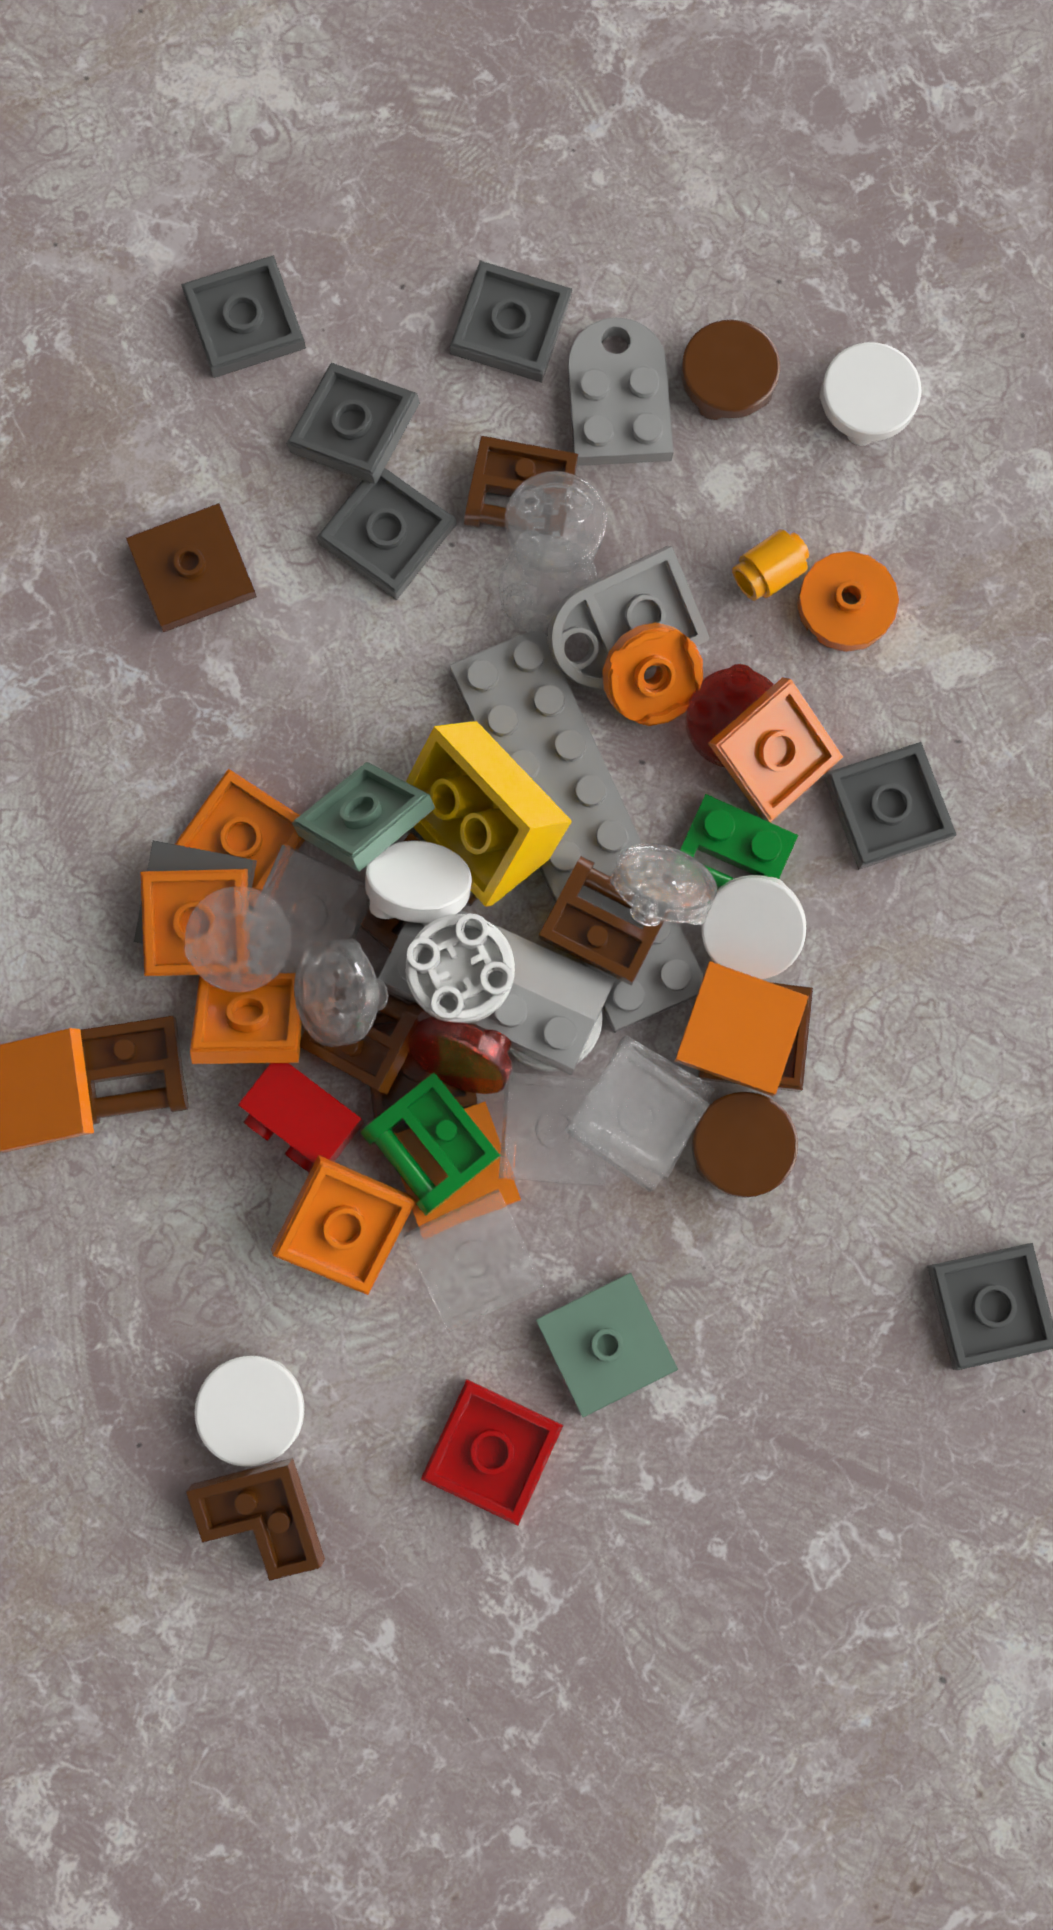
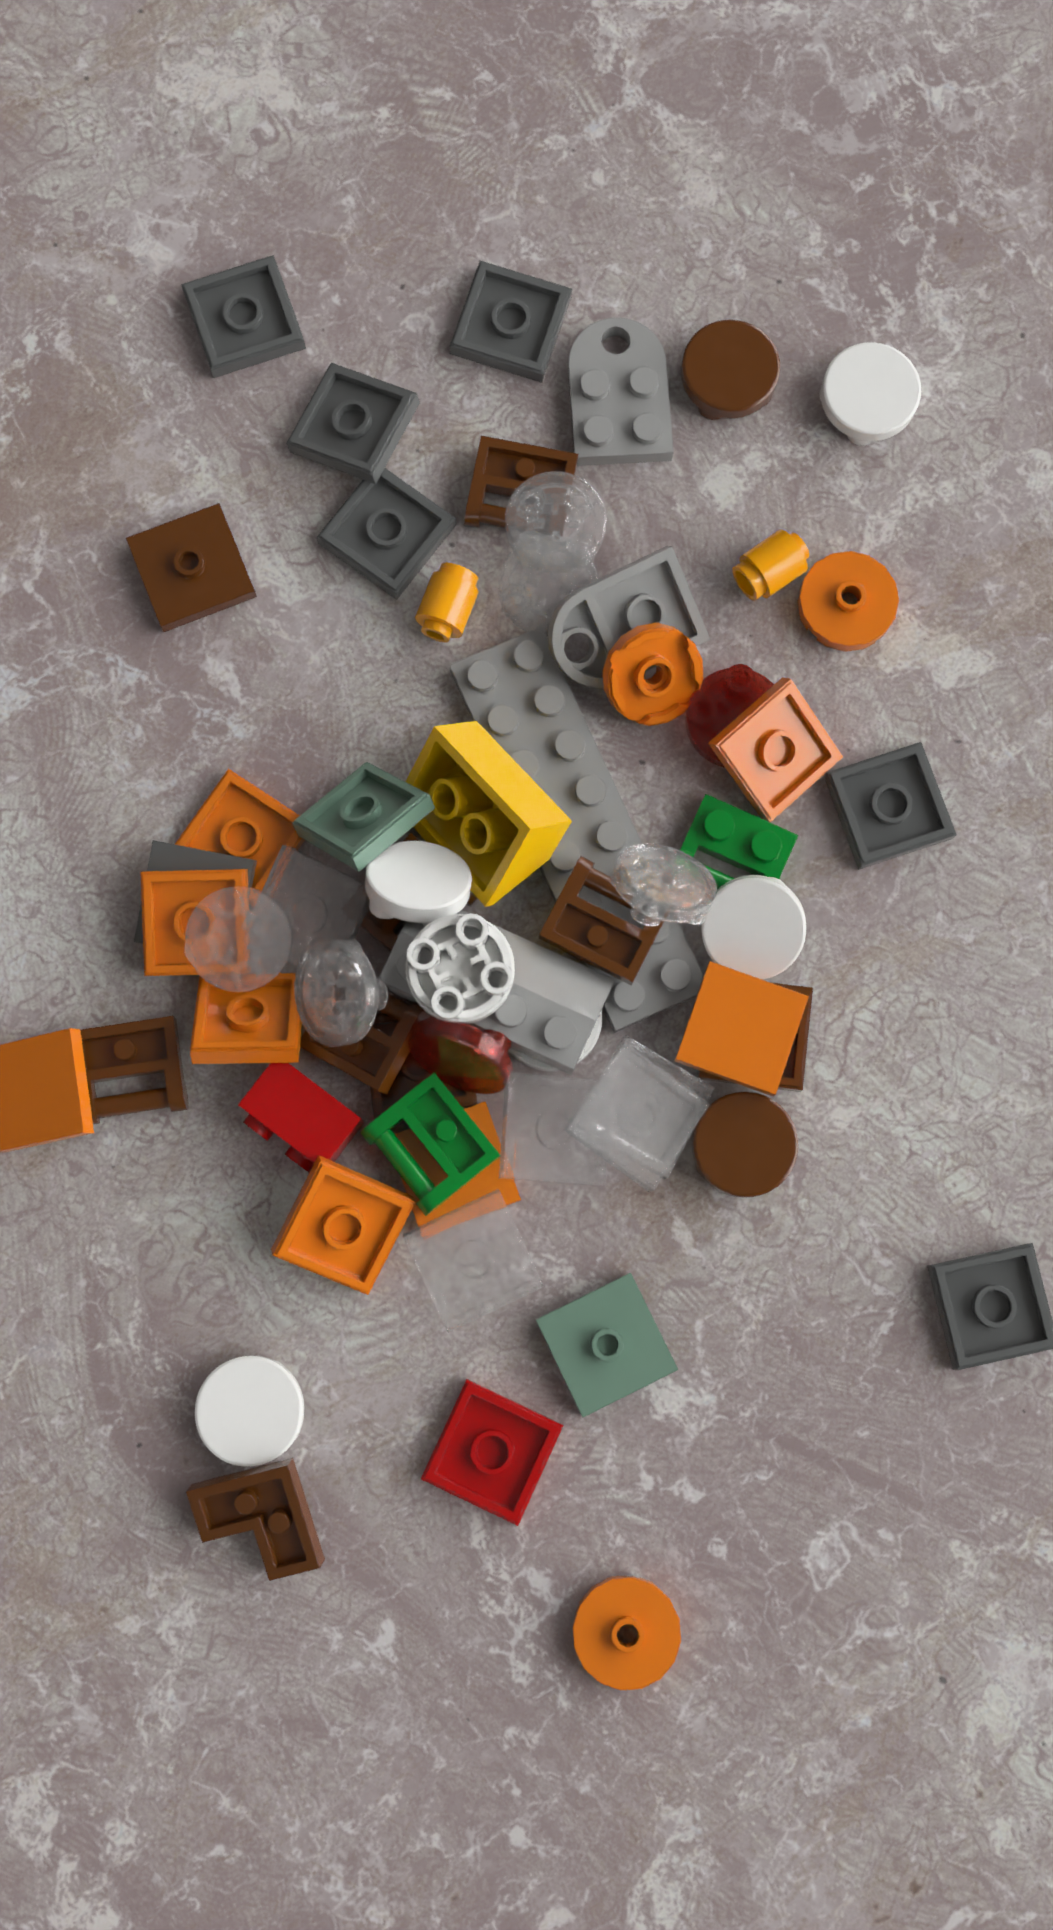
none -> light orange brick [415,562,479,642]
none -> orange plate [573,1575,681,1691]

